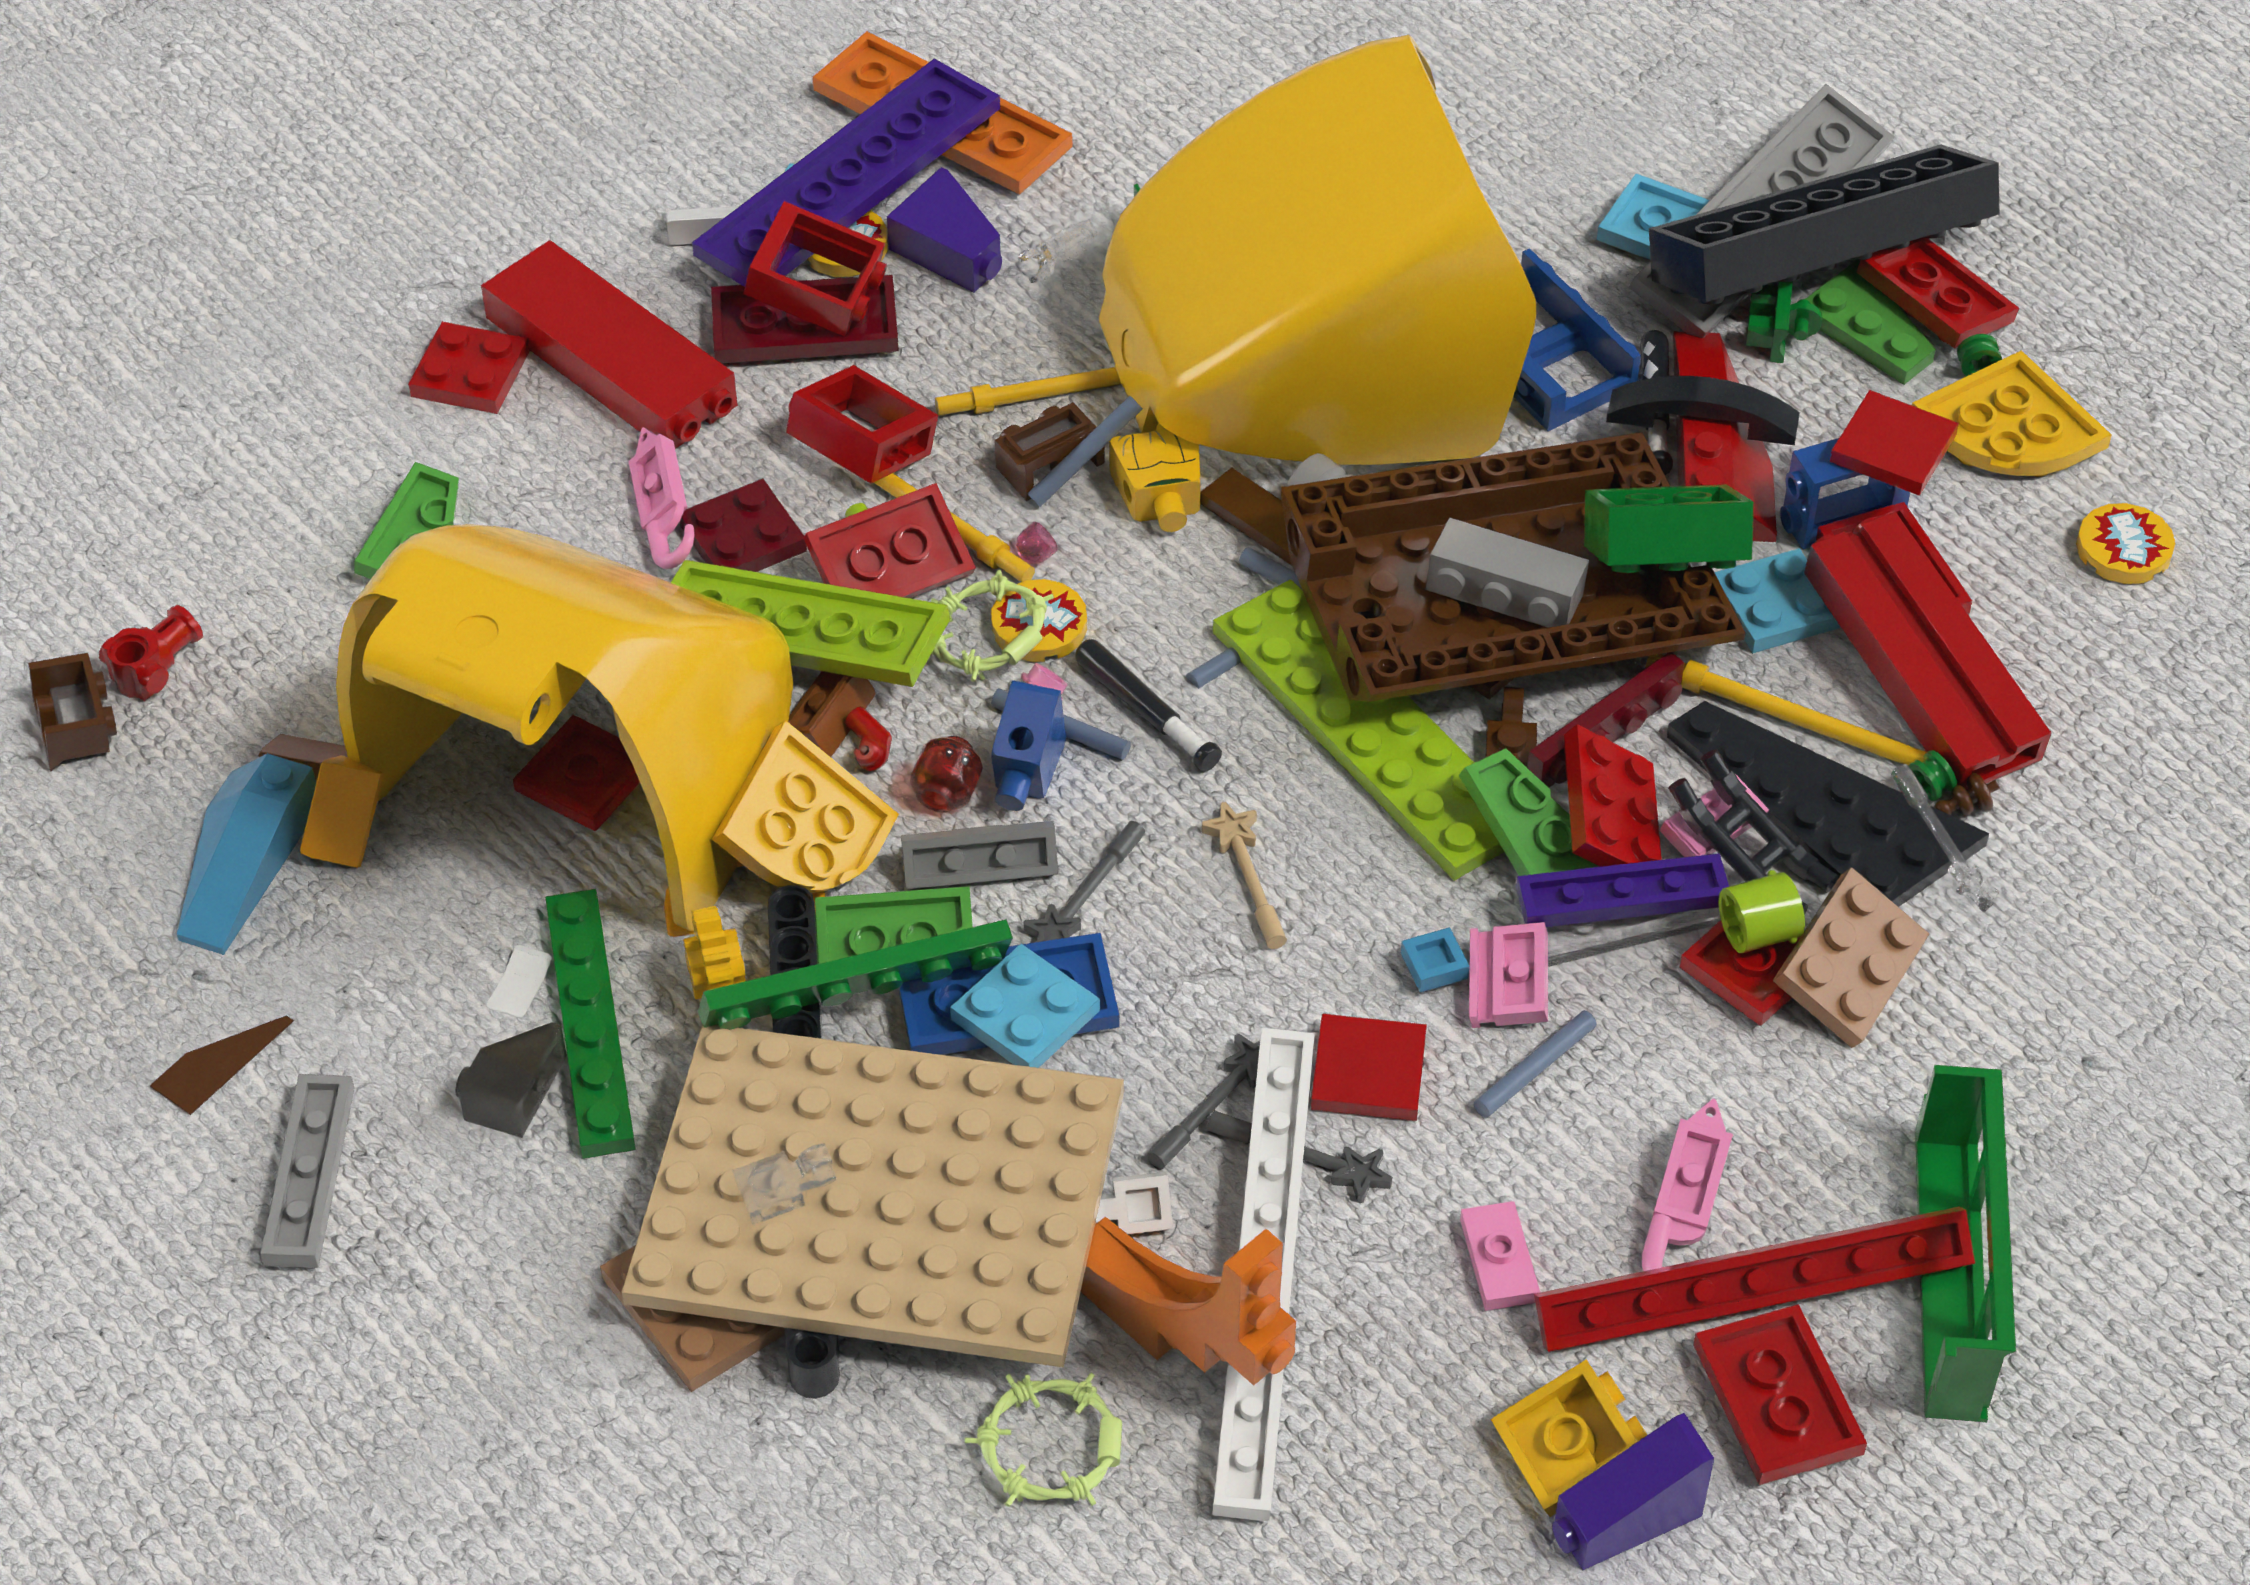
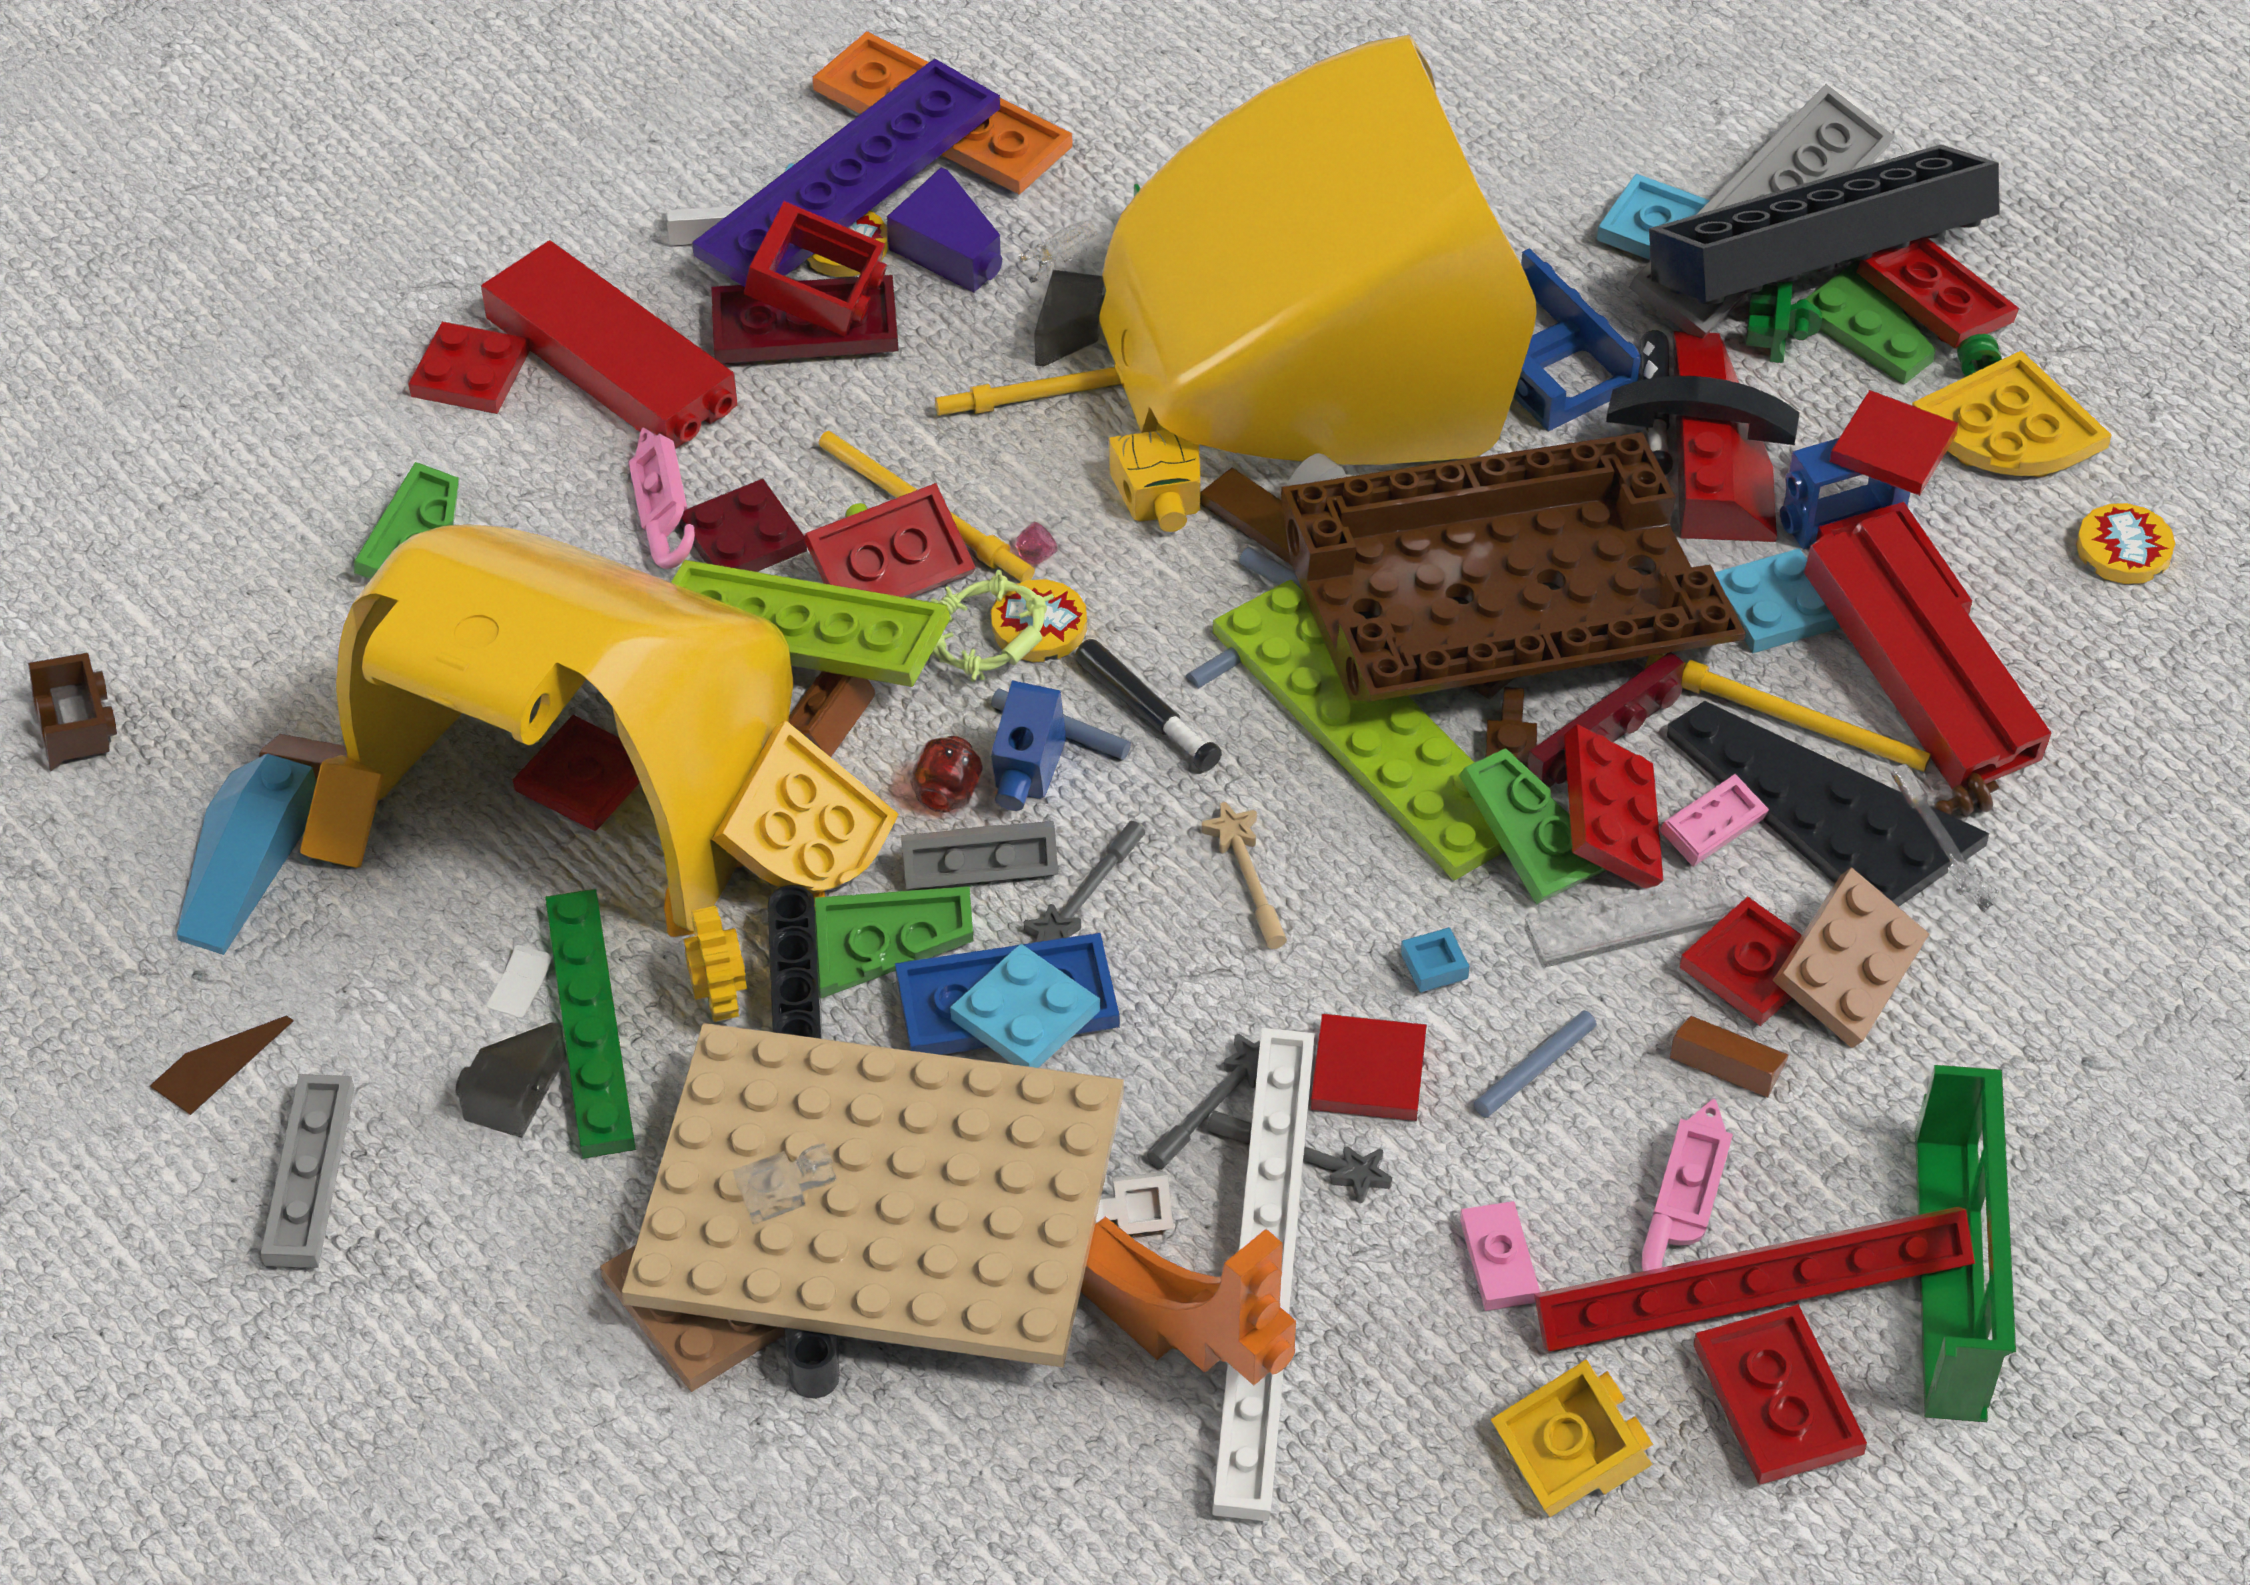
red connector [99,605,203,702] -> none
green plate [698,919,1013,1030] -> none
red window [786,365,939,484] -> none
red arm [845,706,892,771] -> none
yellowish green piece [965,1373,1122,1507] -> none
reddish brown window [995,402,1105,501] -> none
bright pink plate [1021,663,1068,699] -> none
sand blue bar [1027,396,1143,507] -> none
light grey brick [1426,518,1589,628] -> none
bright pink plate [1469,922,1548,1028] -> none
dark purple plate [1516,853,1729,927] -> none
dark purple slope [1552,1413,1714,1570] -> none
green brick [1584,485,1754,573] -> none
black piece [1668,749,1839,915] -> none
lime piece [1718,870,1805,953] -> none
green bush [1908,750,1957,801] -> none
none -> clear smoke slope [1034,270,1106,367]
none -> dark orange slope [1670,1016,1789,1098]

